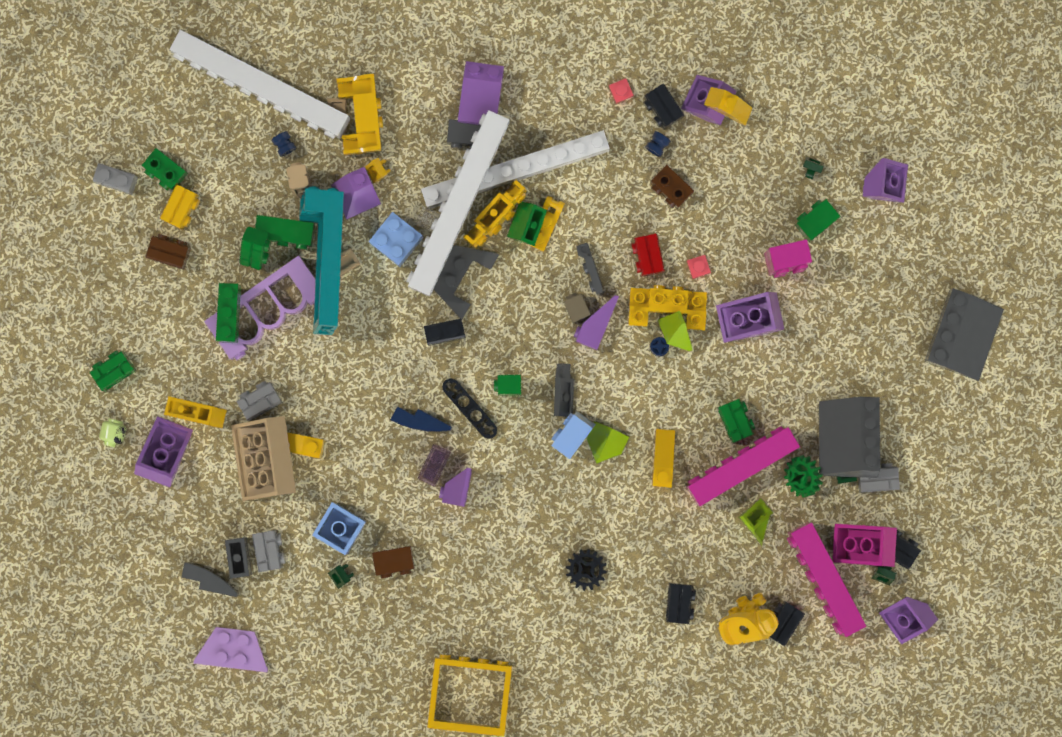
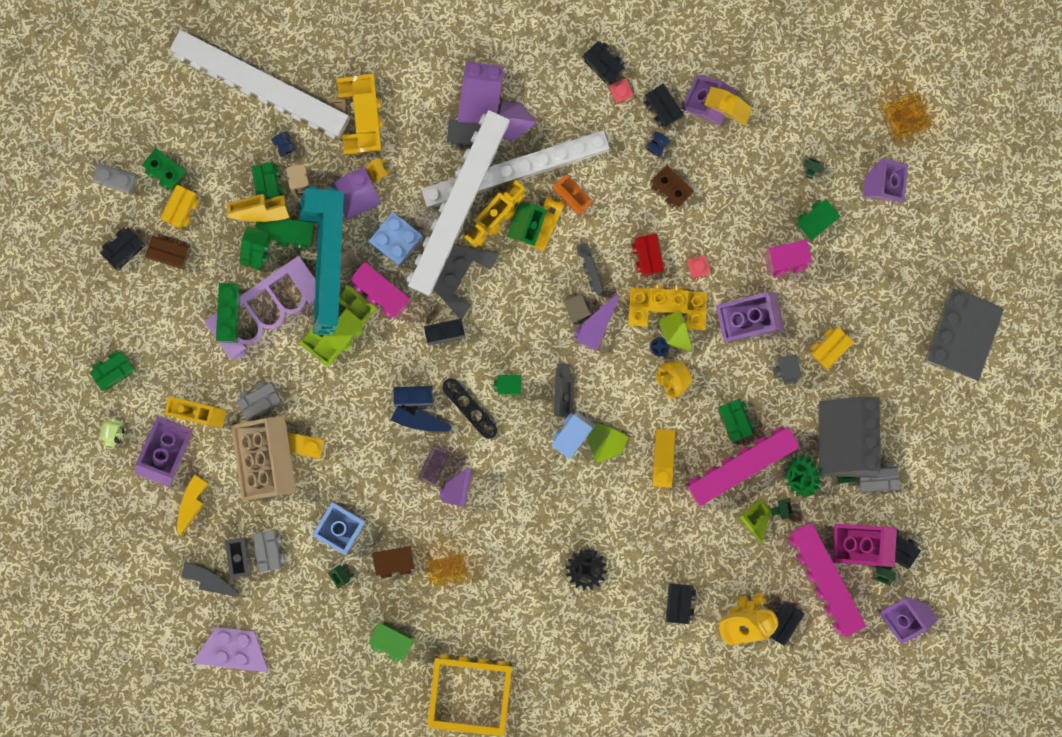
none -> black brick [100,227,146,271]
none -> yellow slope [177,475,210,535]
none -> yellow slope [227,194,289,222]
none -> green brick [251,162,284,200]
none -> lime bracket [299,284,377,368]
none -> dark pink brick [350,262,411,319]
none -> bright green brick [368,621,415,662]
none -> dark blue brick [393,386,433,407]
none -> clear yellow brick [425,553,468,587]
none -> medium lavender slope [499,100,536,141]
none -> orange hinge [552,174,594,216]
none -> black brick [582,41,625,86]
none -> yellow cone [655,360,692,399]
none -> dark green tile [771,498,794,520]
none -> dark grey brick [773,354,802,385]
none -> yellow brick [810,326,854,371]
none -> clear yellow brick [879,91,932,144]

